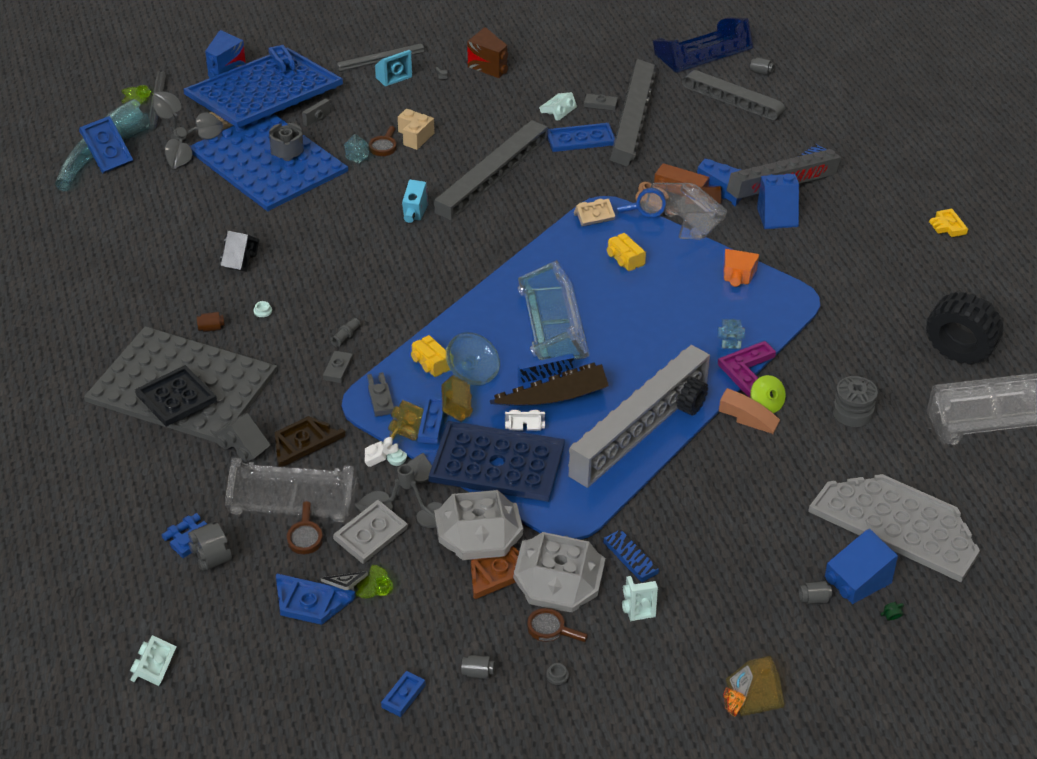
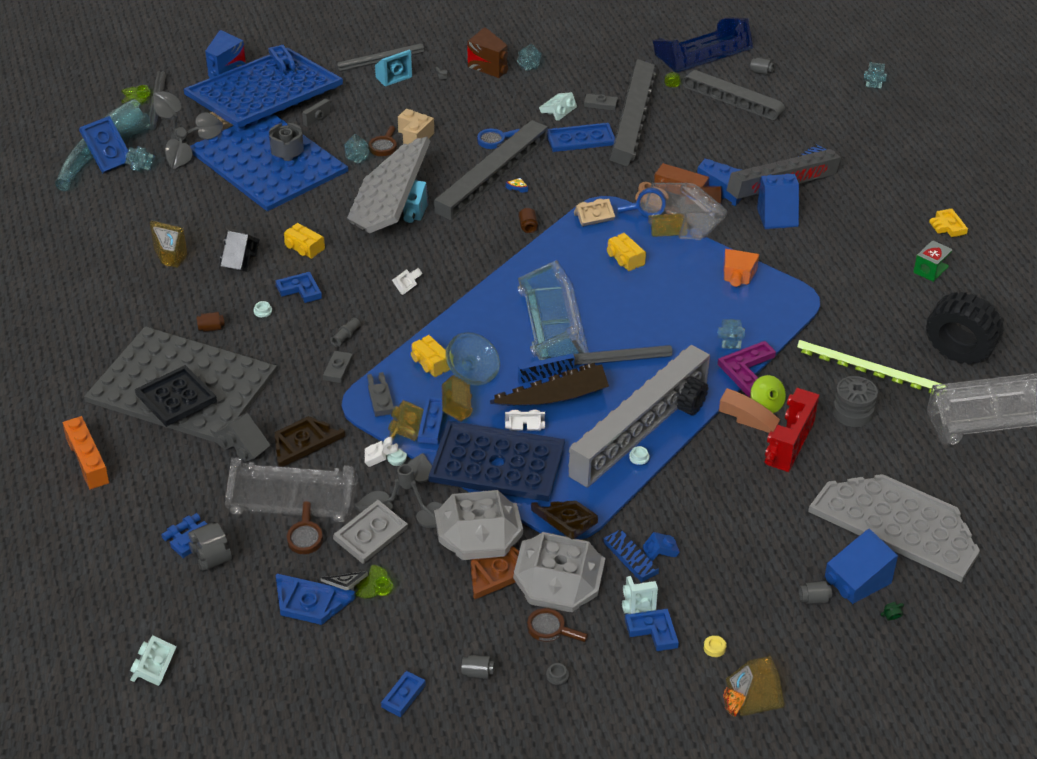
none -> orange arch [62,416,109,490]
none -> clear light blue brick [125,146,155,172]
none -> clear yellow slope [150,221,187,268]
none -> blue plate [275,272,322,303]
none -> yellow brick [284,223,325,259]
none -> light grey plate [347,136,430,233]
none -> white plate [392,268,422,295]
none -> blue piece [477,128,520,149]
none -> tile [505,178,528,193]
none -> clear light blue brick [517,43,542,71]
none -> reddish brown brick [518,208,538,233]
none -> dark brown wing [531,501,598,540]
none -> dark grey axle [566,345,673,365]
none -> blue plate [625,609,679,651]
none -> light aqua plate [629,446,649,465]
none -> blue bracket [643,532,680,561]
none -> clear yellow bracket [648,213,687,236]
none -> clear neon green tile [665,72,680,87]
none -> light yellow tile [704,636,726,657]
none -> red brick [764,388,819,472]
none -> plate [797,340,947,396]
none -> clear light blue brick [863,62,887,88]
none -> piece [913,241,952,282]

